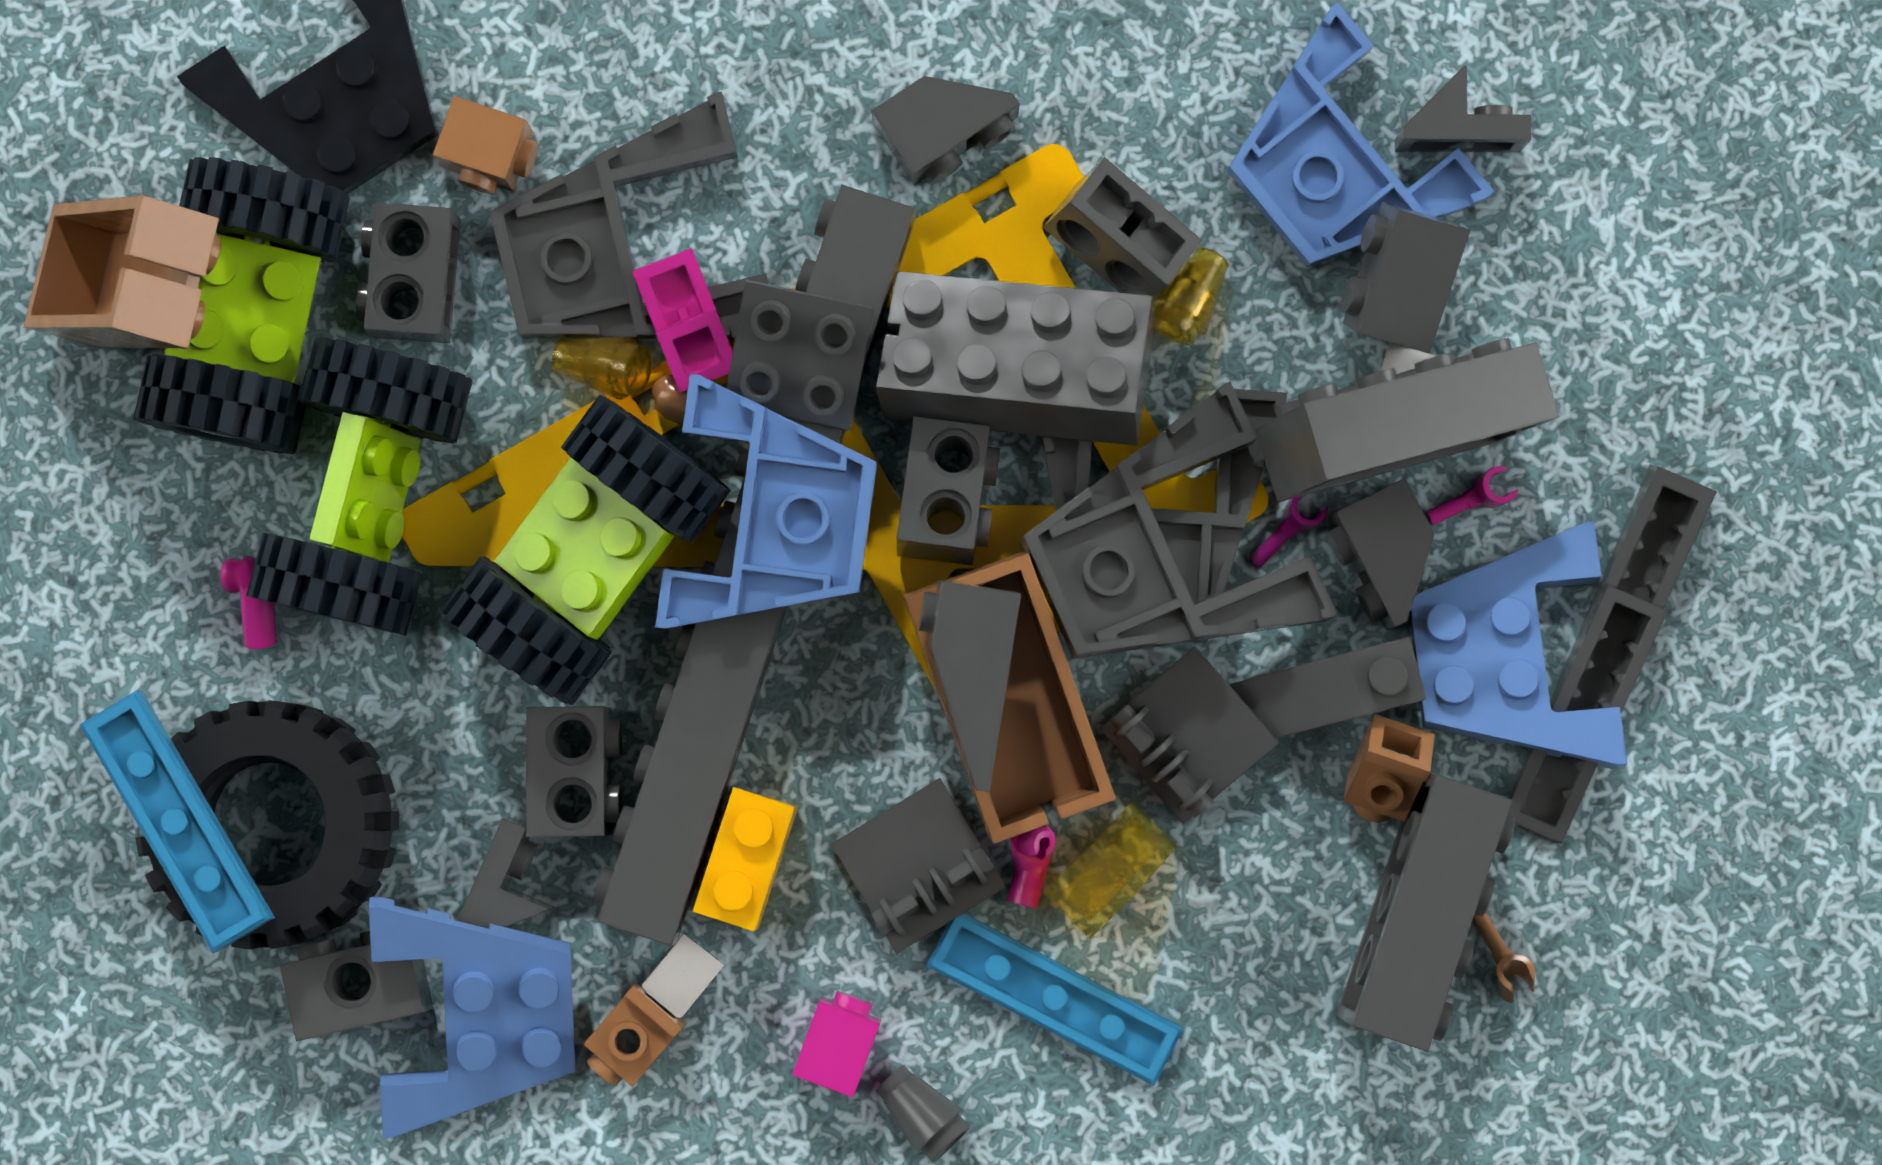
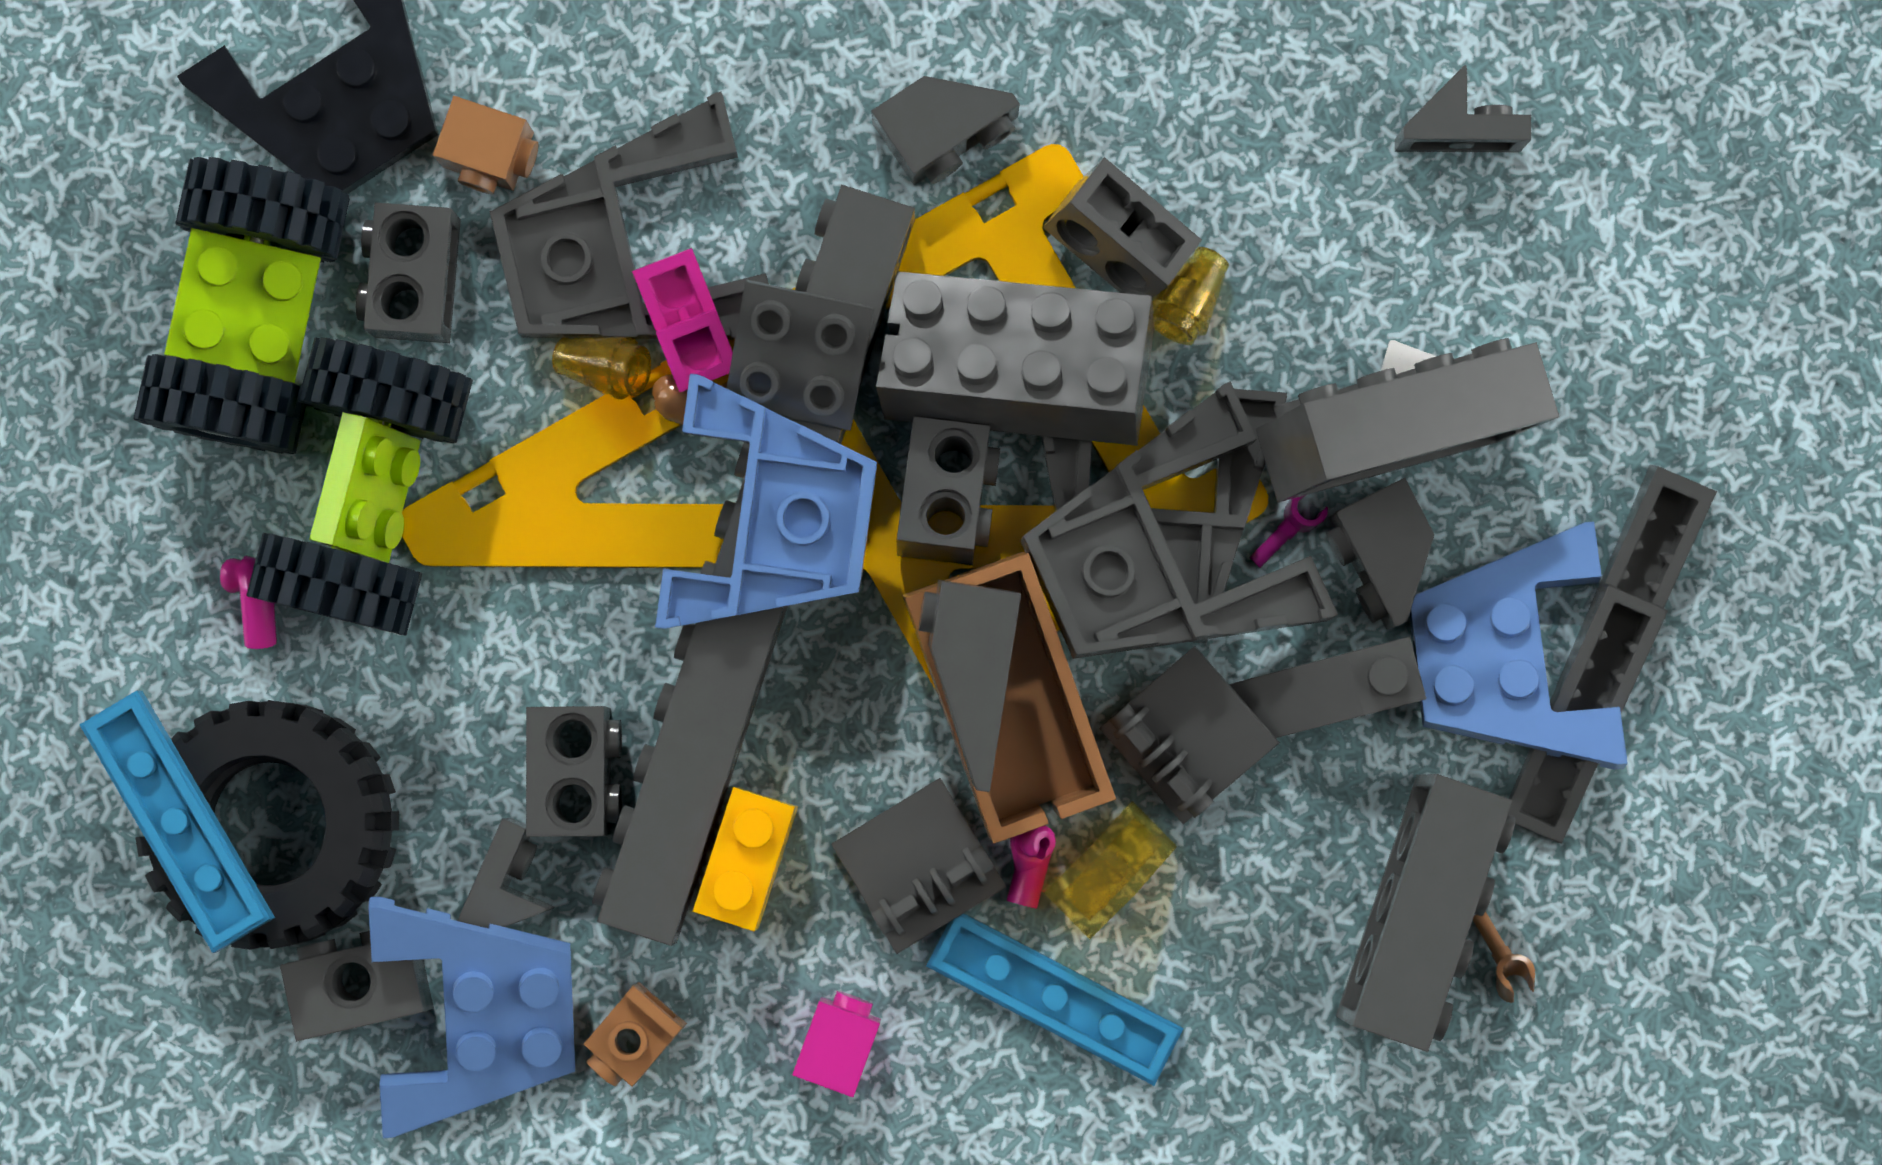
medium nougat piece [23,195,220,349] -> none
plate [441,394,731,705] -> none
white sticker [642,934,724,1018] -> none
dark grey cone [876,1065,970,1163] -> none
medium blue wing [1227,2,1495,268] -> none
dark grey brick [1341,202,1470,354] -> none
medium nougat brick [1344,714,1435,823] -> none
dark pink hand [1426,466,1518,526] -> none

